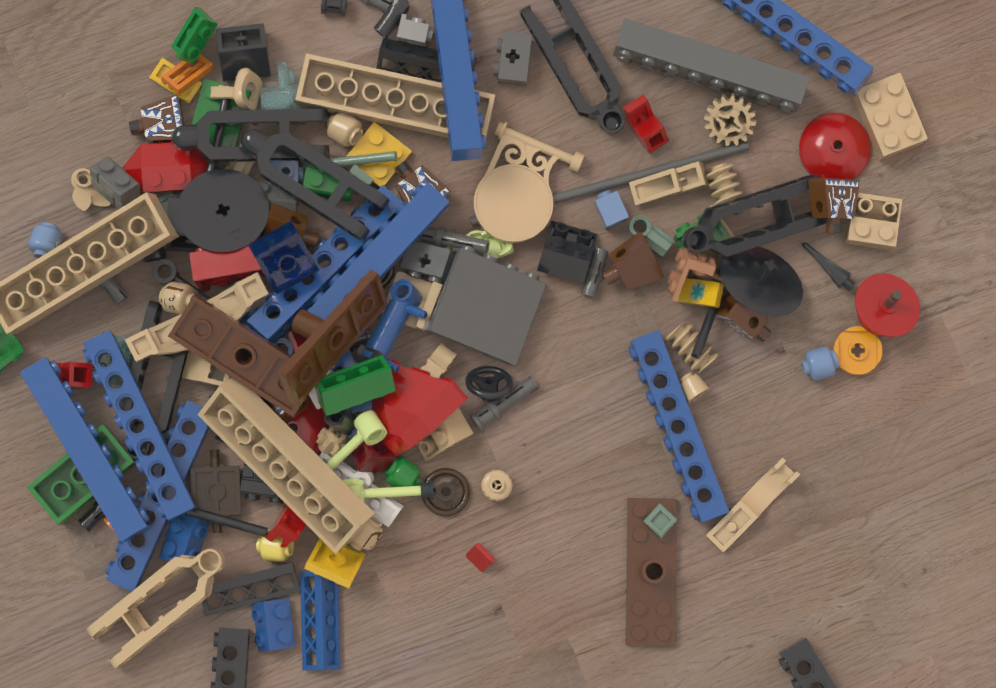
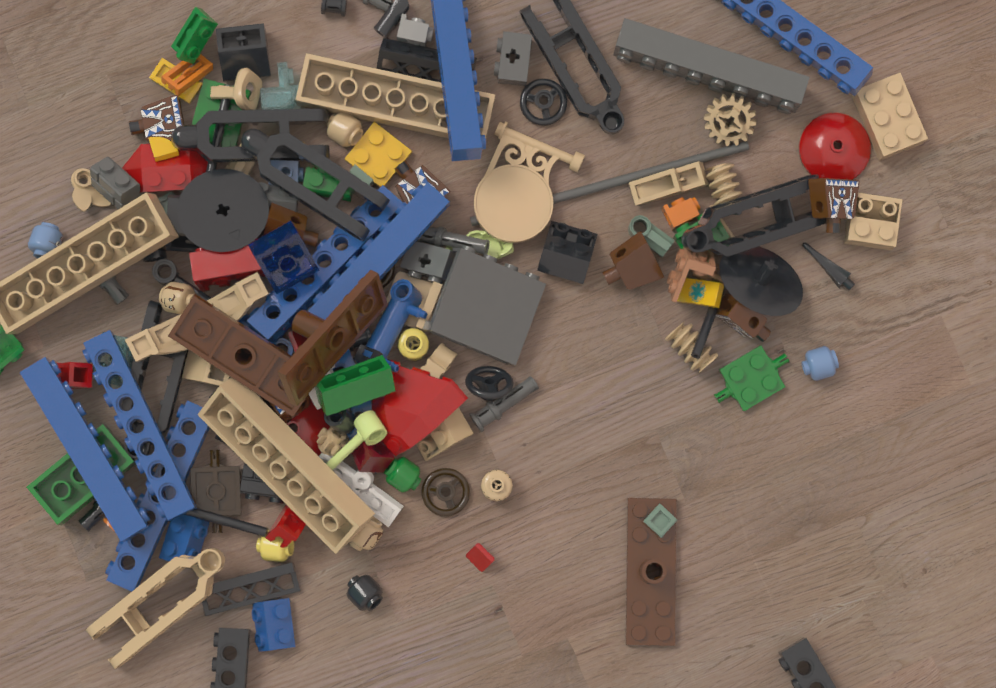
blue fence [300,571,341,670] -> none
sand green bar [303,151,398,171] -> none
yellow plate [304,538,366,588] -> none
yellowish green piece [342,479,433,503] -> none
dark grey pin [581,247,609,298] -> none
medium blue brick [594,190,629,230] -> none
red brick [623,94,669,154] -> none
blue brick [628,330,729,523] -> none
tan hat [680,372,710,404] -> none
tan piece [706,457,800,552] -> none
light orange plate [833,326,882,375] -> none
red piece [855,273,920,337] -> none
none -> yellow tile [149,137,179,162]
none -> black head [346,575,383,611]
none -> light yellow head [398,328,429,361]
none -> black piece [520,79,567,126]
none -> orange brick [661,197,701,231]
none -> green plate [714,345,790,411]

